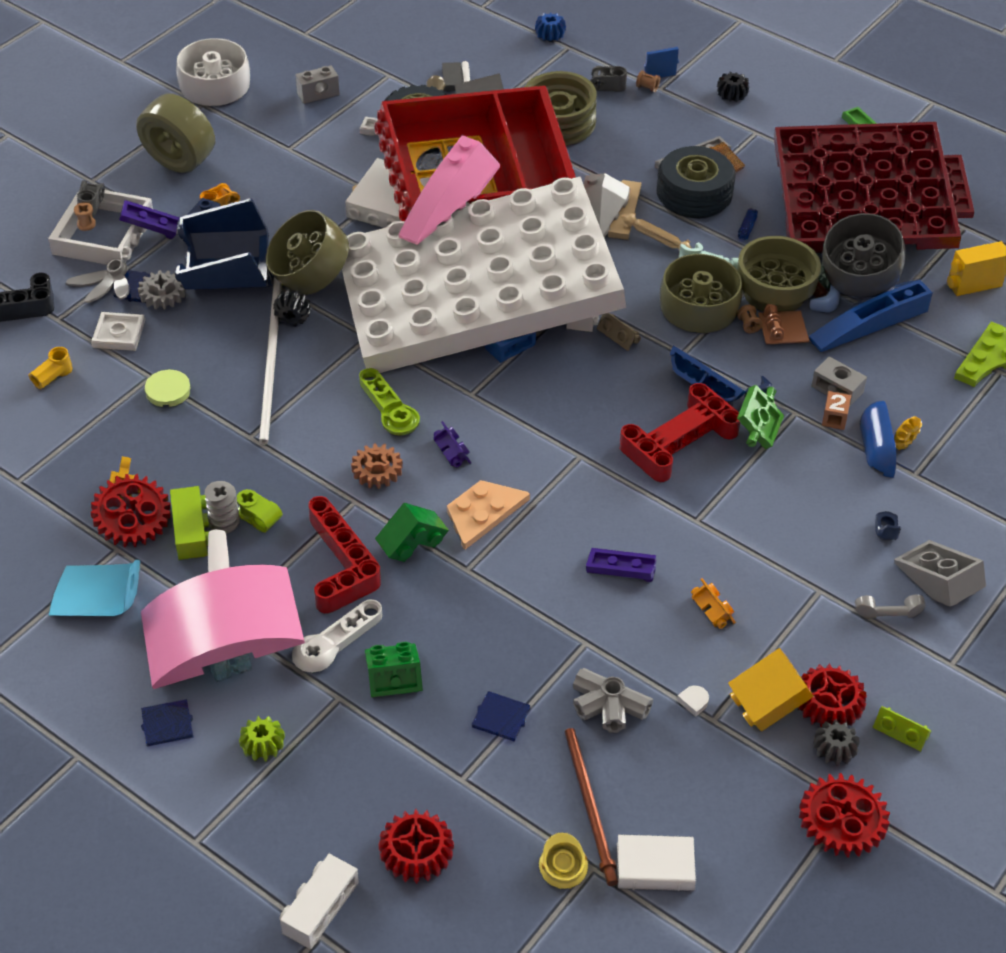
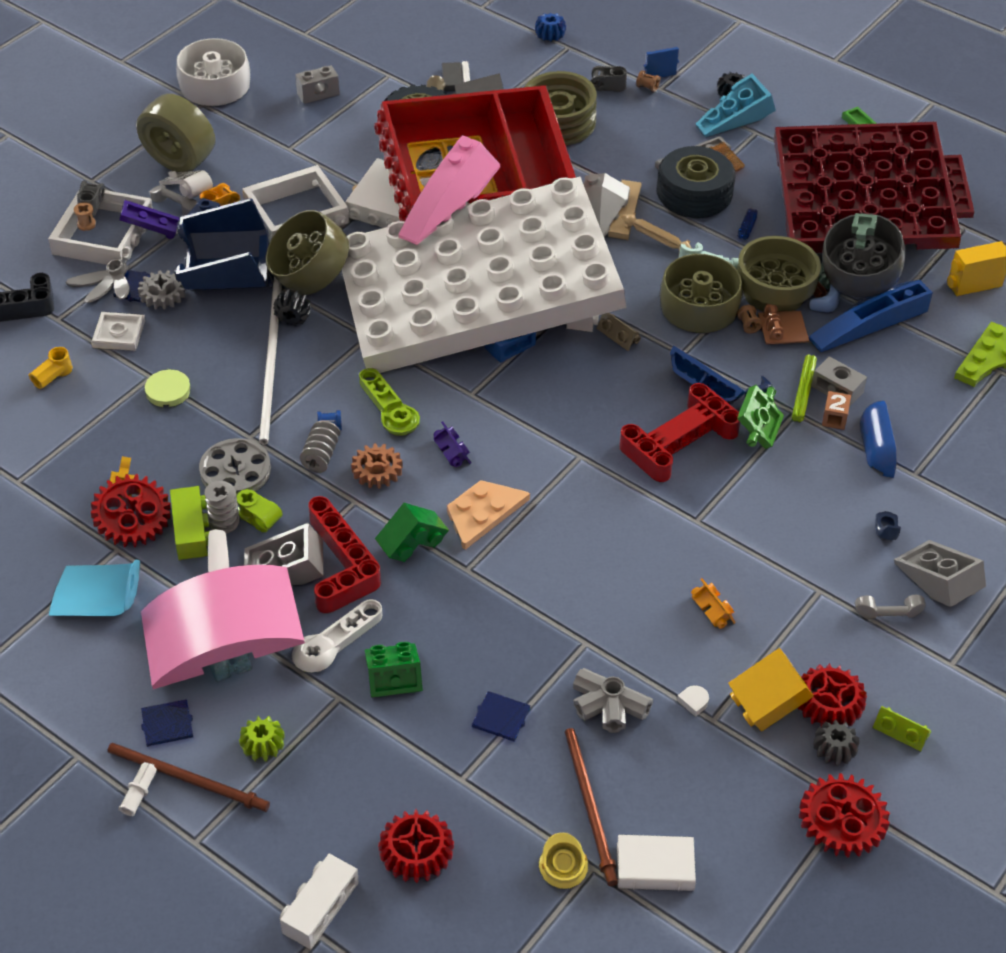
white tile [360,117,378,136] -> none
dark purple hinge [586,548,657,582] -> none
yellow gear [894,416,922,450] -> none
none -> copper bar [108,742,270,812]
none -> white axle [118,762,156,816]
none -> light grey bar [150,185,197,216]
none -> white door [159,170,213,199]
none -> light grey wedge [199,438,271,497]
none -> white window [242,165,349,242]
none -> light grey slope [244,523,323,586]
none -> light grey piece [300,420,340,473]
none -> blue bush [317,410,342,431]
none -> medium azure wedge [696,74,776,137]
none -> lime axle [792,354,817,423]
none -> sand green plate [852,213,877,249]

